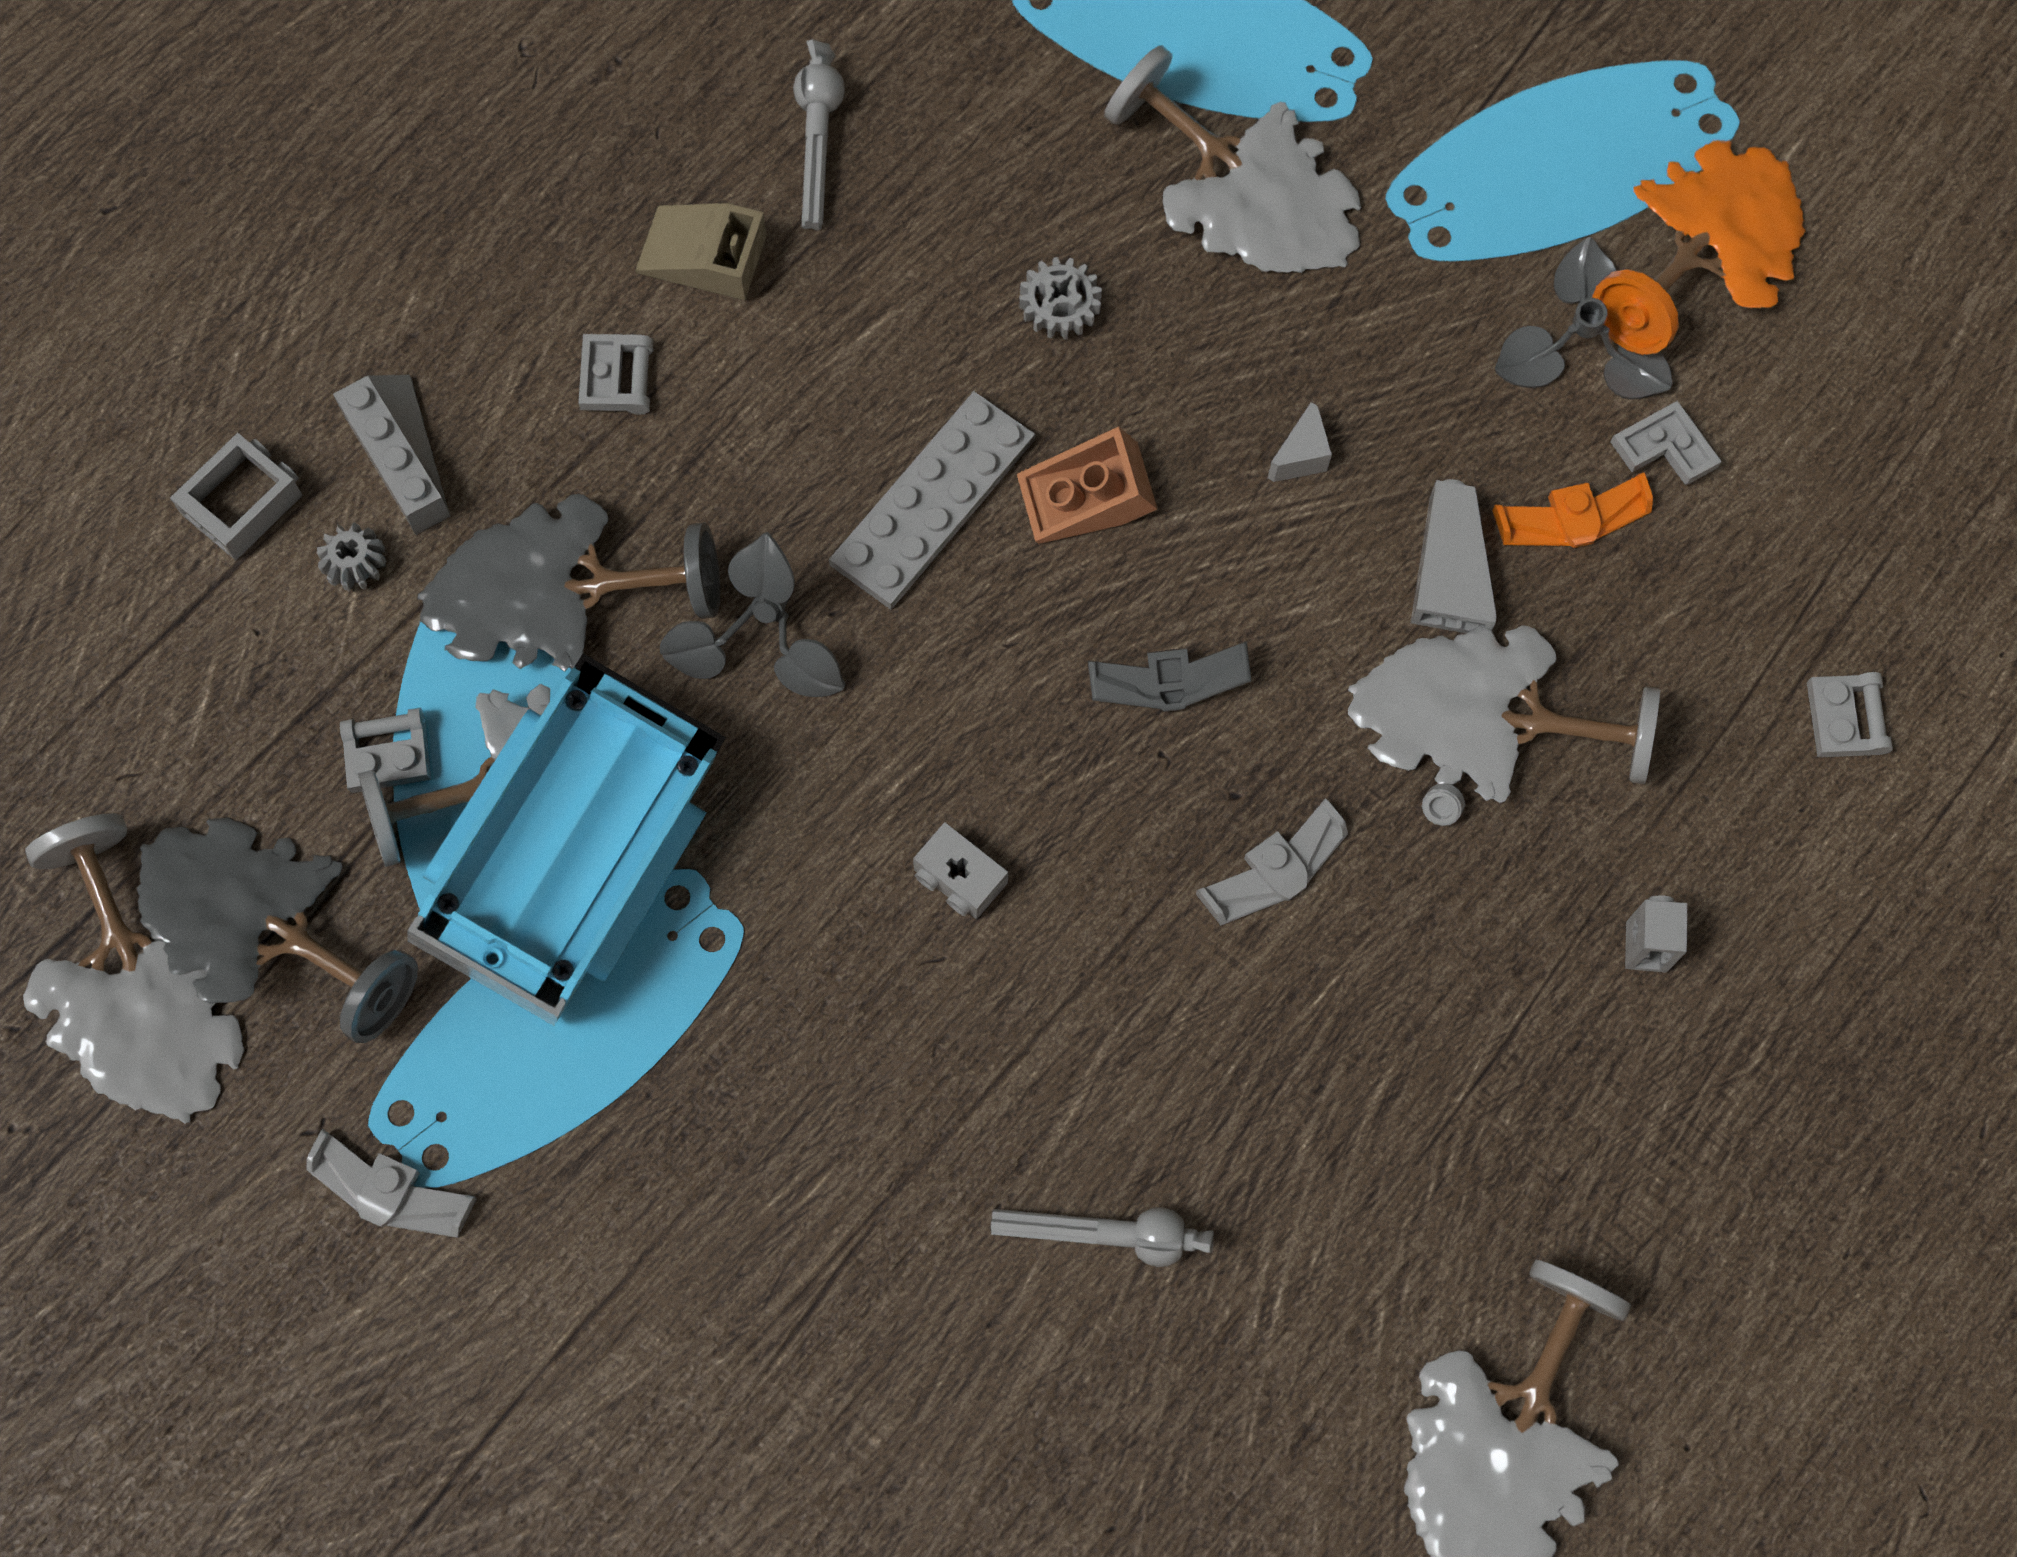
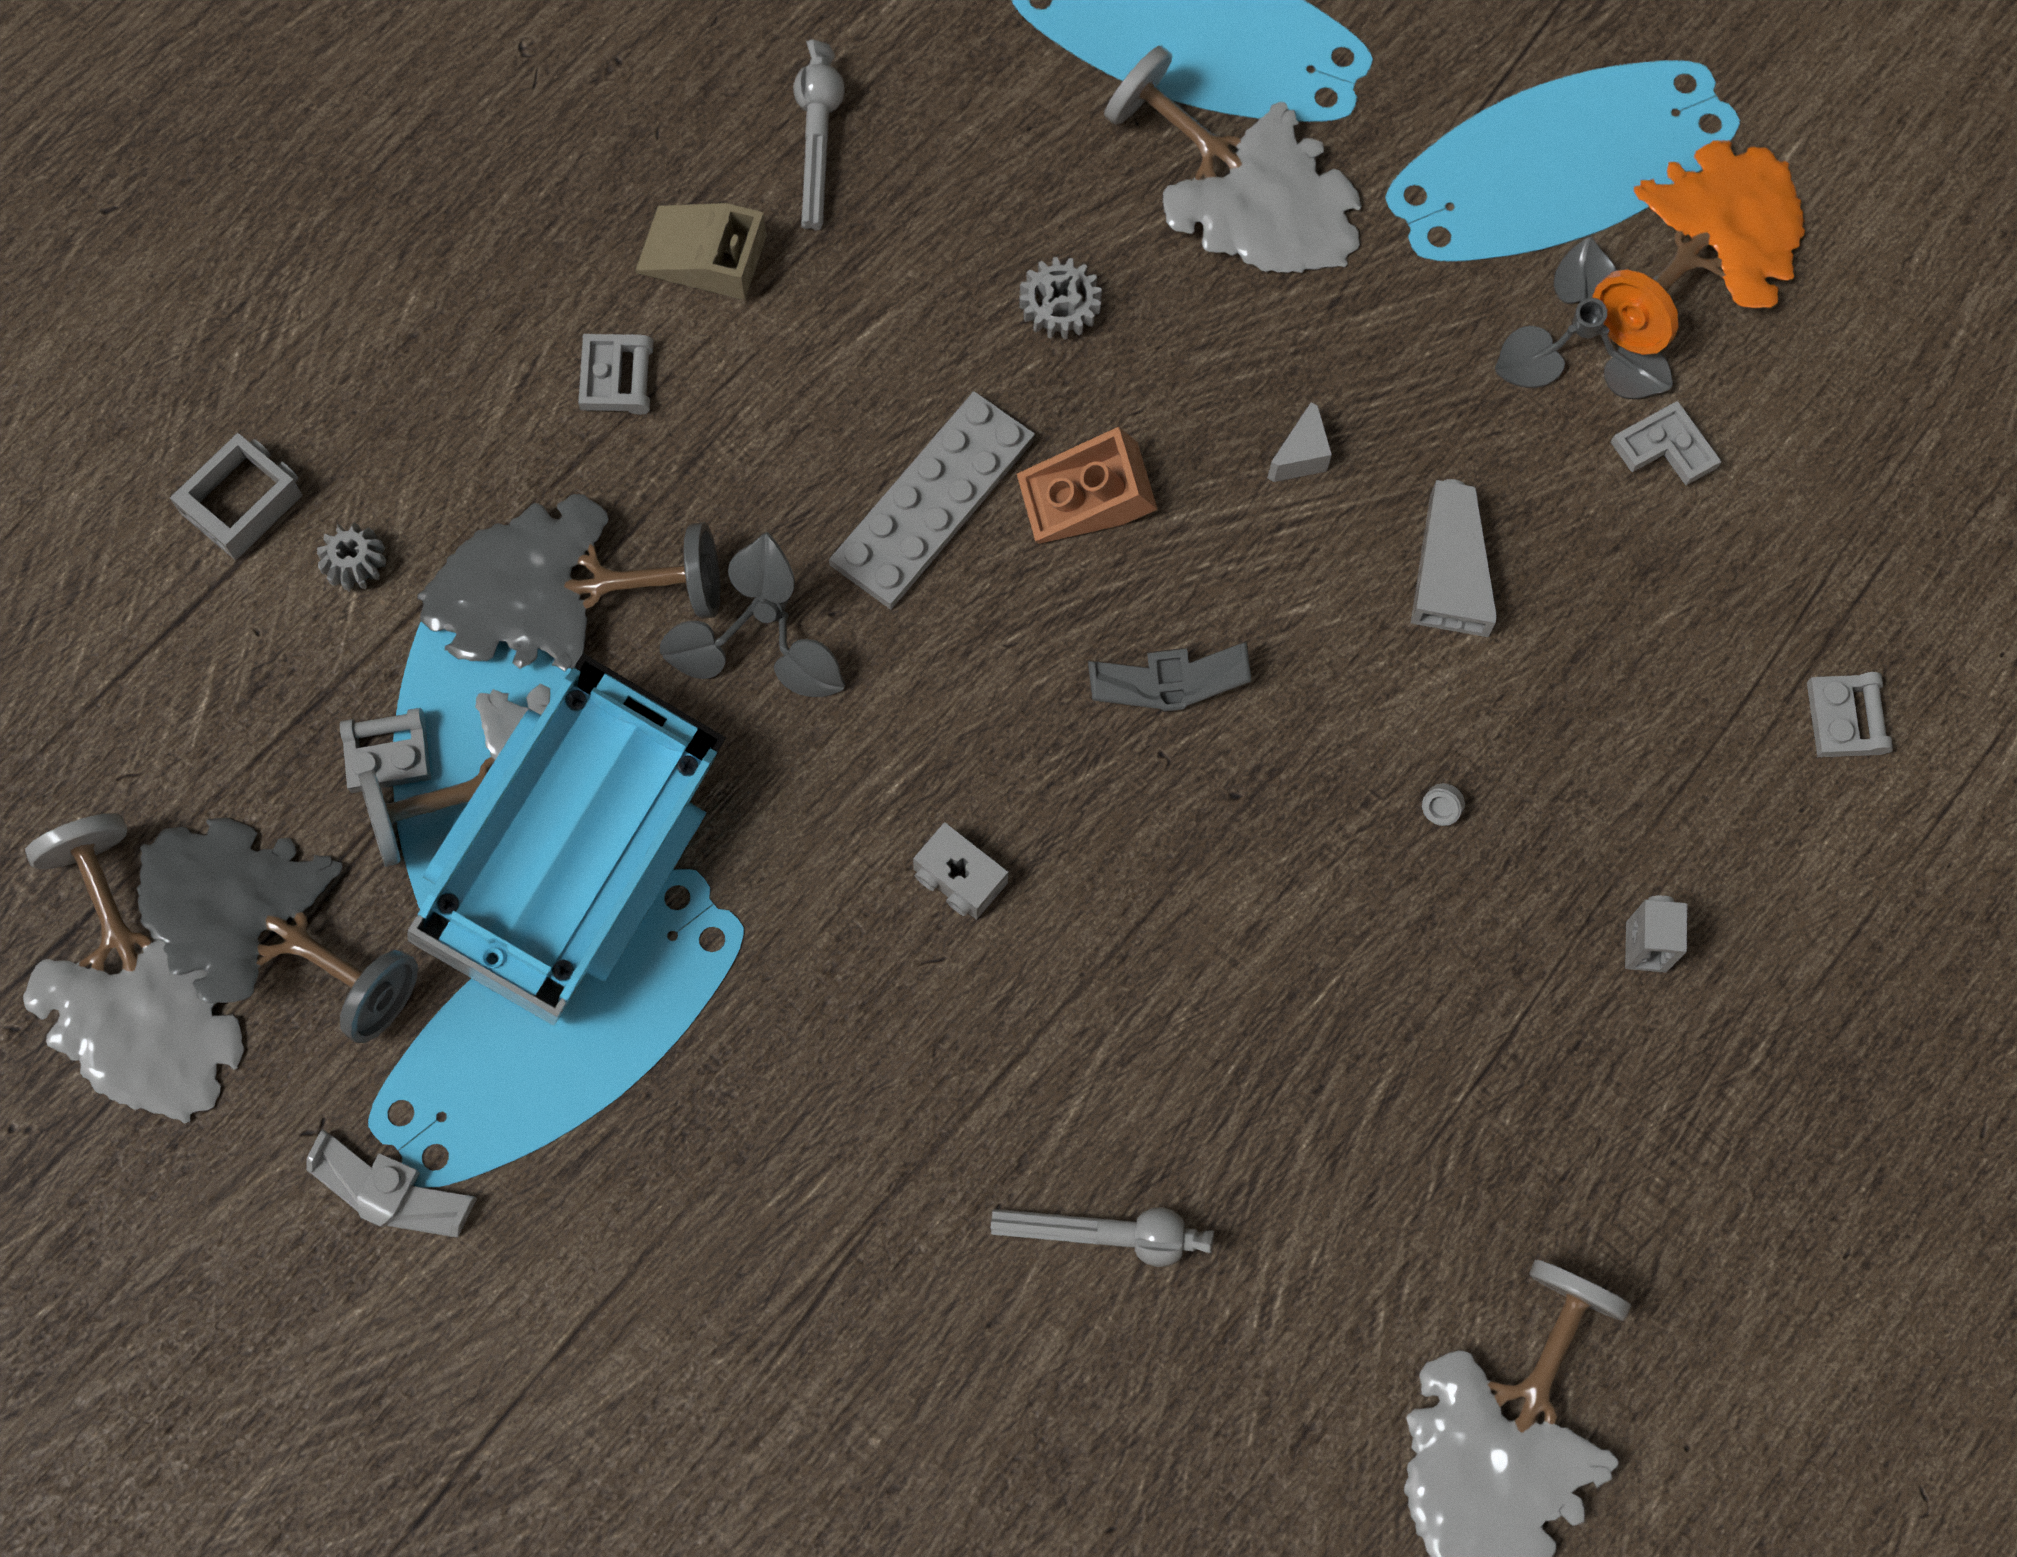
light grey wedge [333,375,450,535] -> none
light grey plate [1196,798,1348,926] -> none
light grey plant [1348,625,1661,803] -> none
orange plate [1492,472,1653,548] -> none

